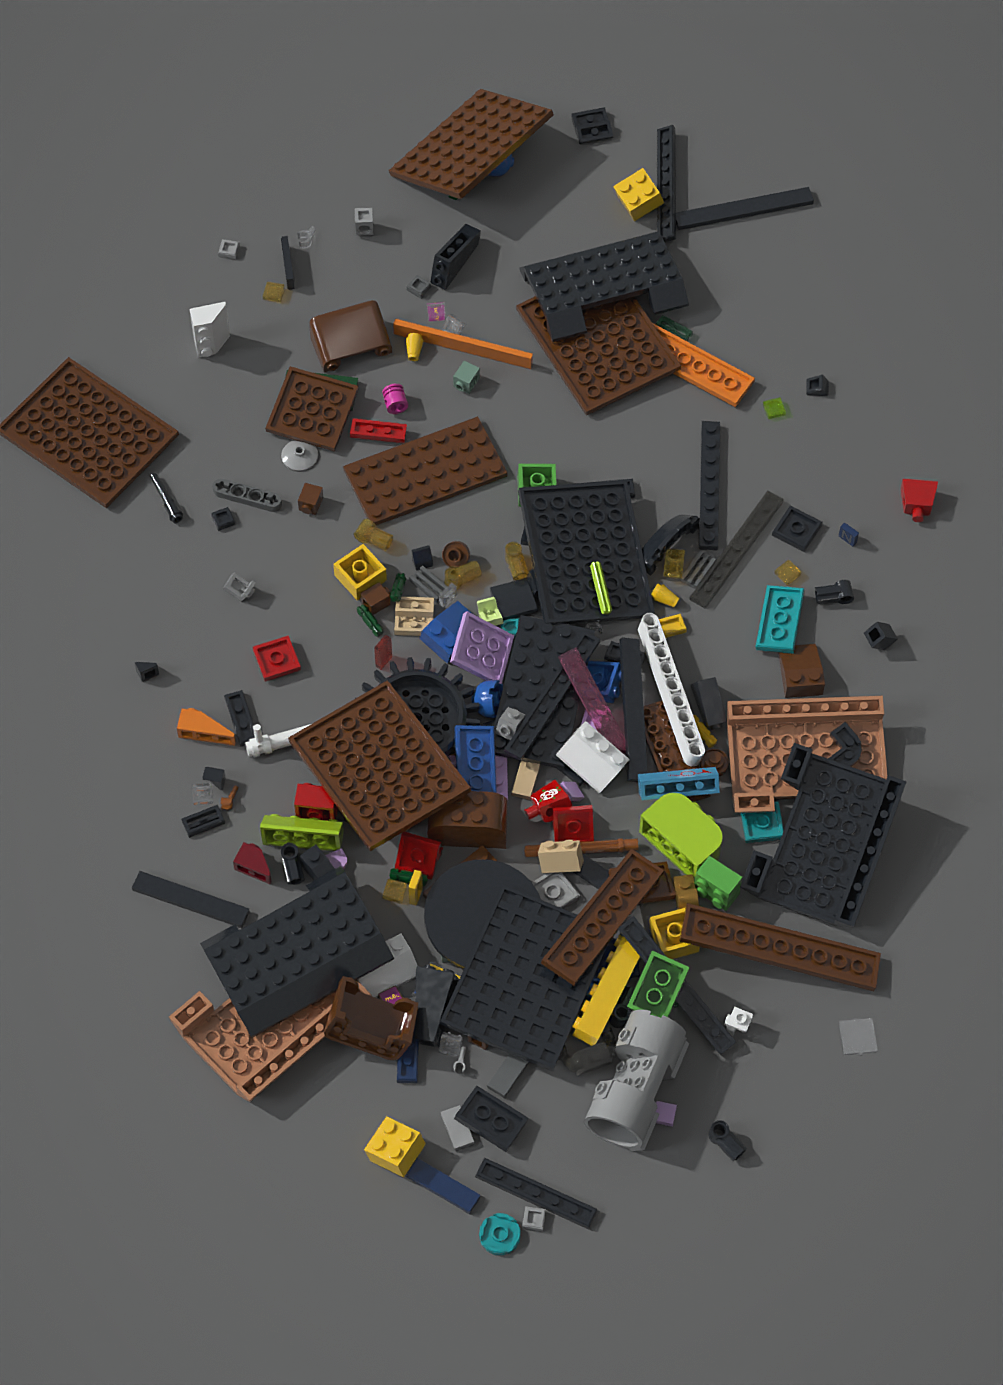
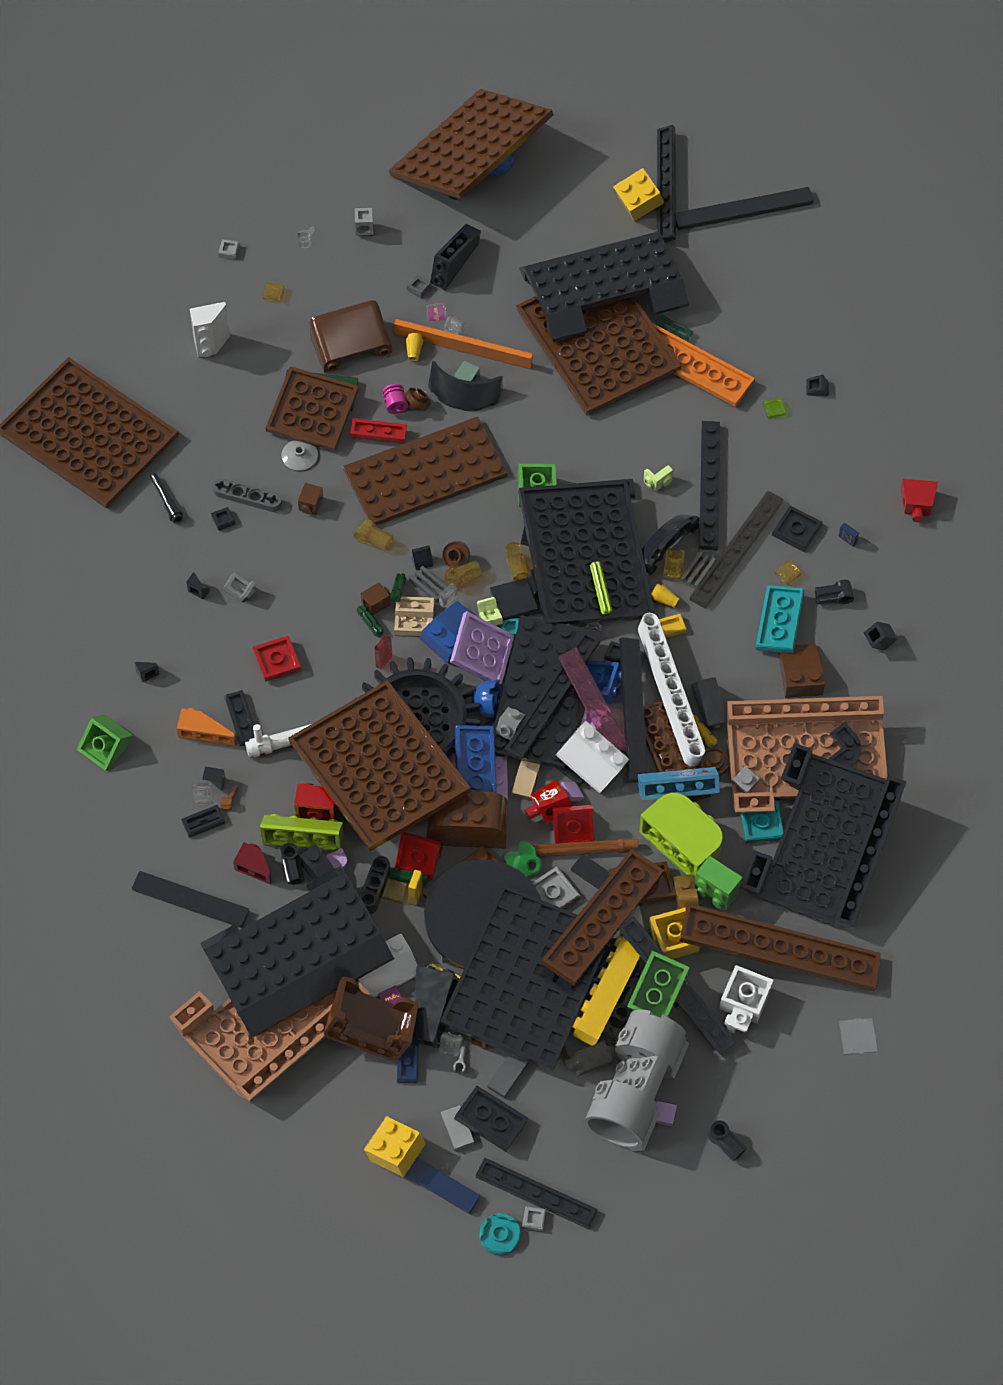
black tile [281,236,295,290] -> none
yellow brick [333,544,387,600] -> none
tan brick [538,840,584,873] -> none
black slope [571,107,613,144] -> none
none -> bright green slope [76,714,133,771]
none -> black slope [186,572,210,599]
none -> black beam [360,856,391,914]
none -> reddish brown plate [405,388,431,410]
none -> black windscreen [428,361,503,411]
none -> green plate [504,841,542,877]
none -> yellowish green bracket [644,465,673,492]
none -> white brick [720,965,773,1024]
none -> light grey plate [732,766,760,793]

